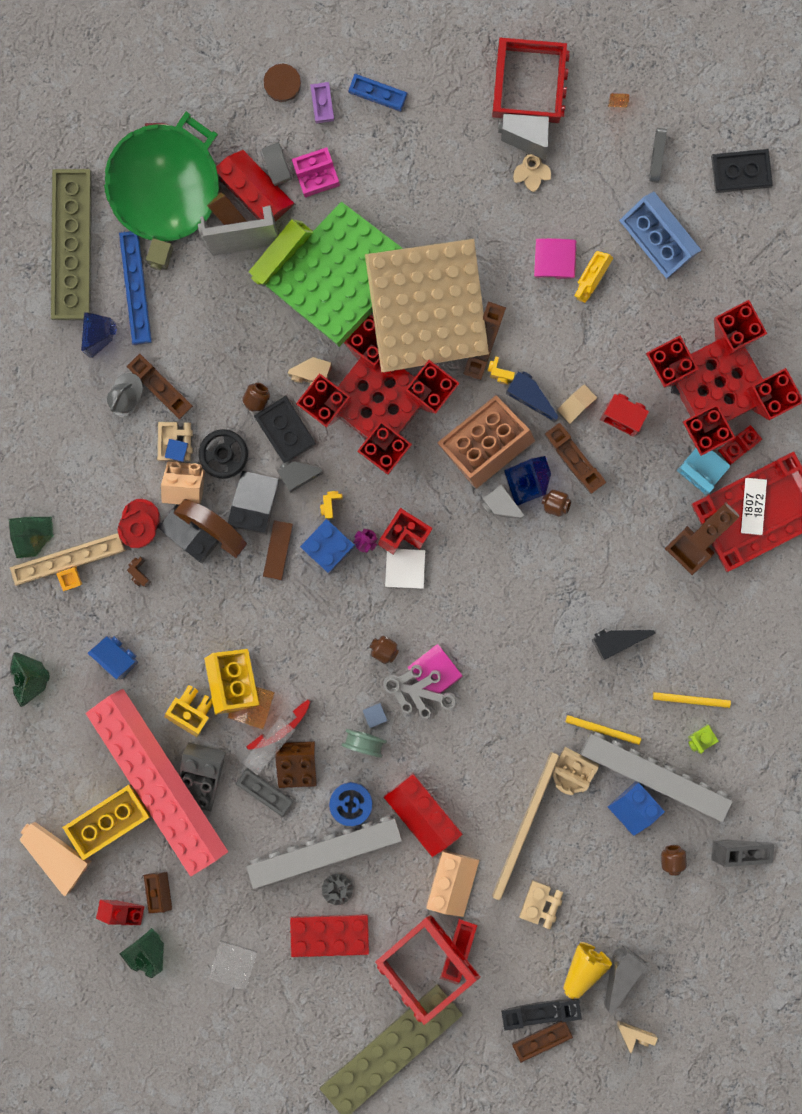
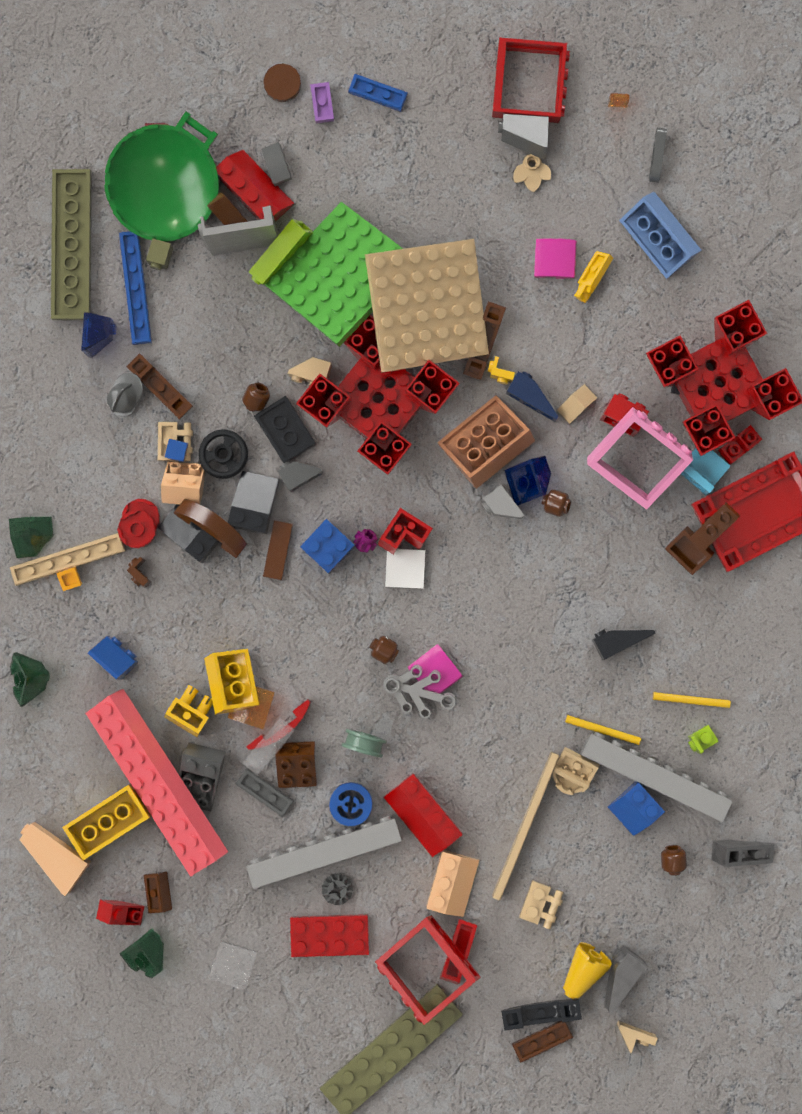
dark pink slope [292,147,340,197] -> none
yellow bracket [320,491,343,520] -> none
sand blue tile [362,703,388,728] -> none
reddish brown slope [544,423,607,494] -> none
black tile [711,149,773,193] -> none
white sticker [741,478,767,535] -> none
none -> bright pink window [587,407,693,510]

